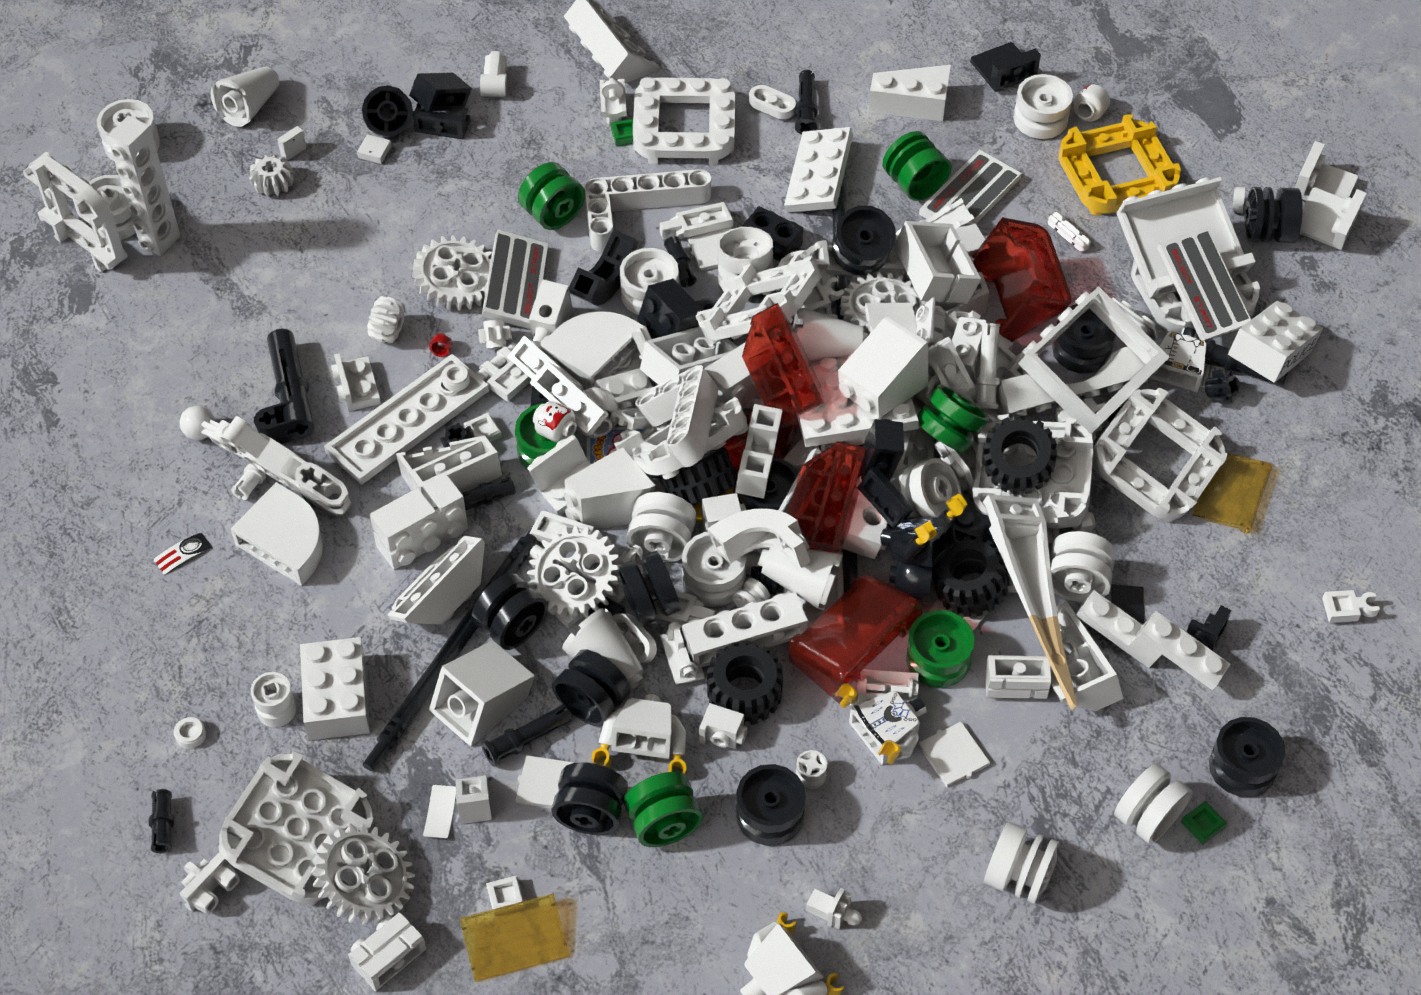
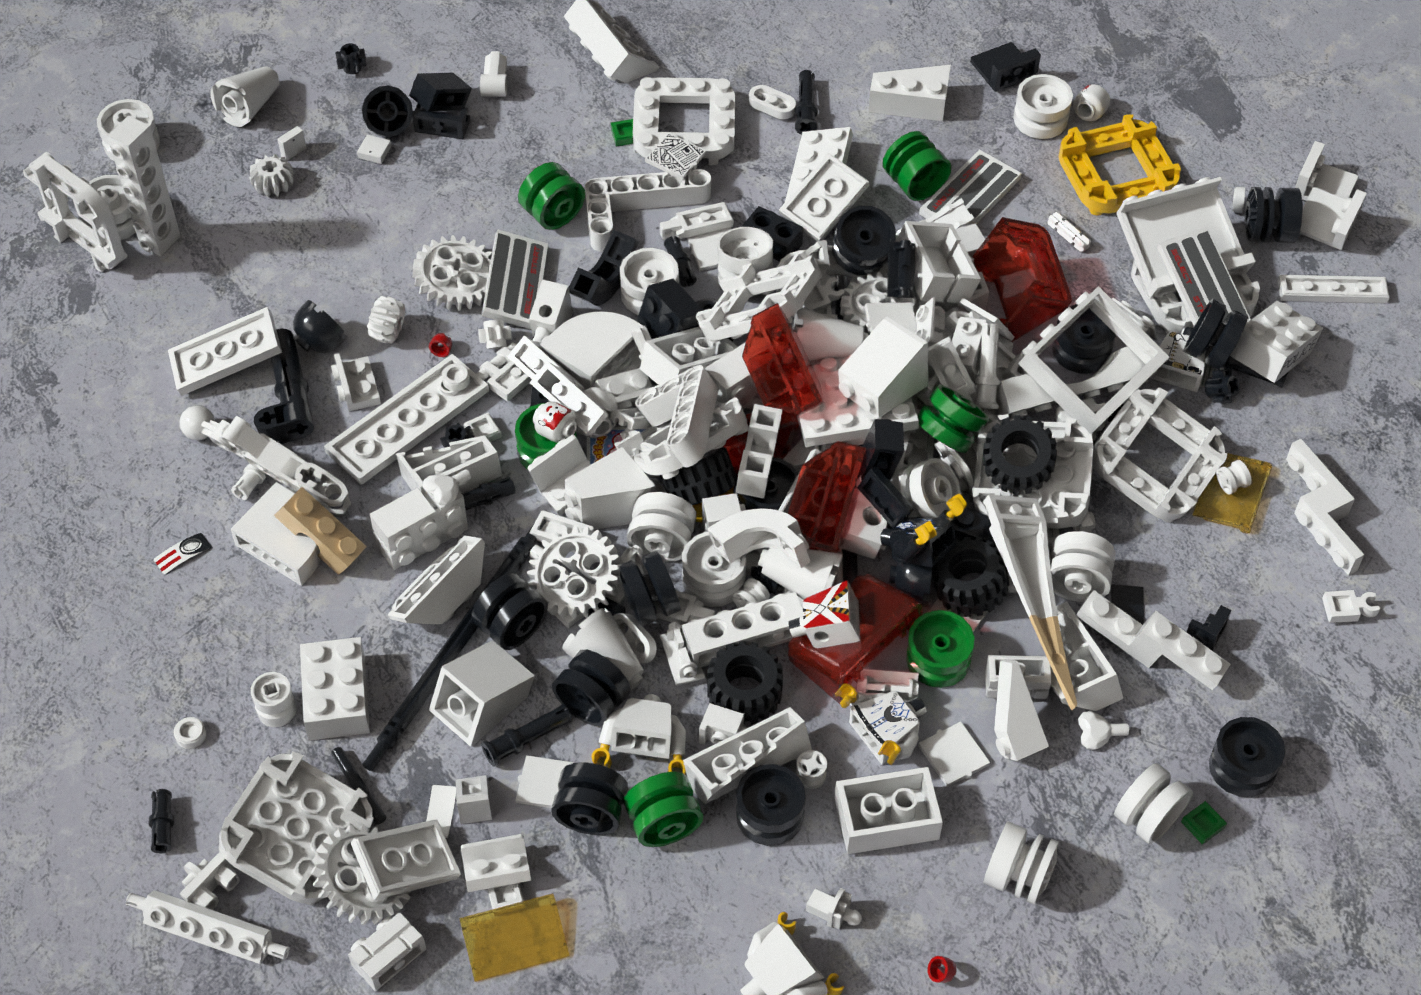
white hips [600,78,627,124] -> none
none -> white plate [126,890,290,964]
none -> white plate [168,307,282,396]
none -> tan arch [274,487,367,575]
none -> black cylinder [293,300,348,353]
none -> black bar [331,747,387,824]
none -> black gear [335,43,367,74]
none -> white tile [351,819,461,900]
none -> white rock [423,469,471,506]
none -> white bracket [461,834,531,892]
none -> white piece [645,133,706,180]
none -> white wedge [683,707,812,804]
none -> white tile [779,152,870,241]
none -> white torso [788,581,860,649]
none -> white brick [834,767,943,855]
none -> black hinge [887,240,915,298]
none -> red hinge [927,956,957,983]
none -> white piece [960,298,1014,341]
none -> white slope [994,659,1049,761]
none -> white rock [1078,711,1129,750]
none -> black wheel [1183,298,1248,370]
none -> white wheel [1216,460,1252,495]
none -> white tile [1278,275,1390,303]
none -> white bracket [1286,439,1364,576]

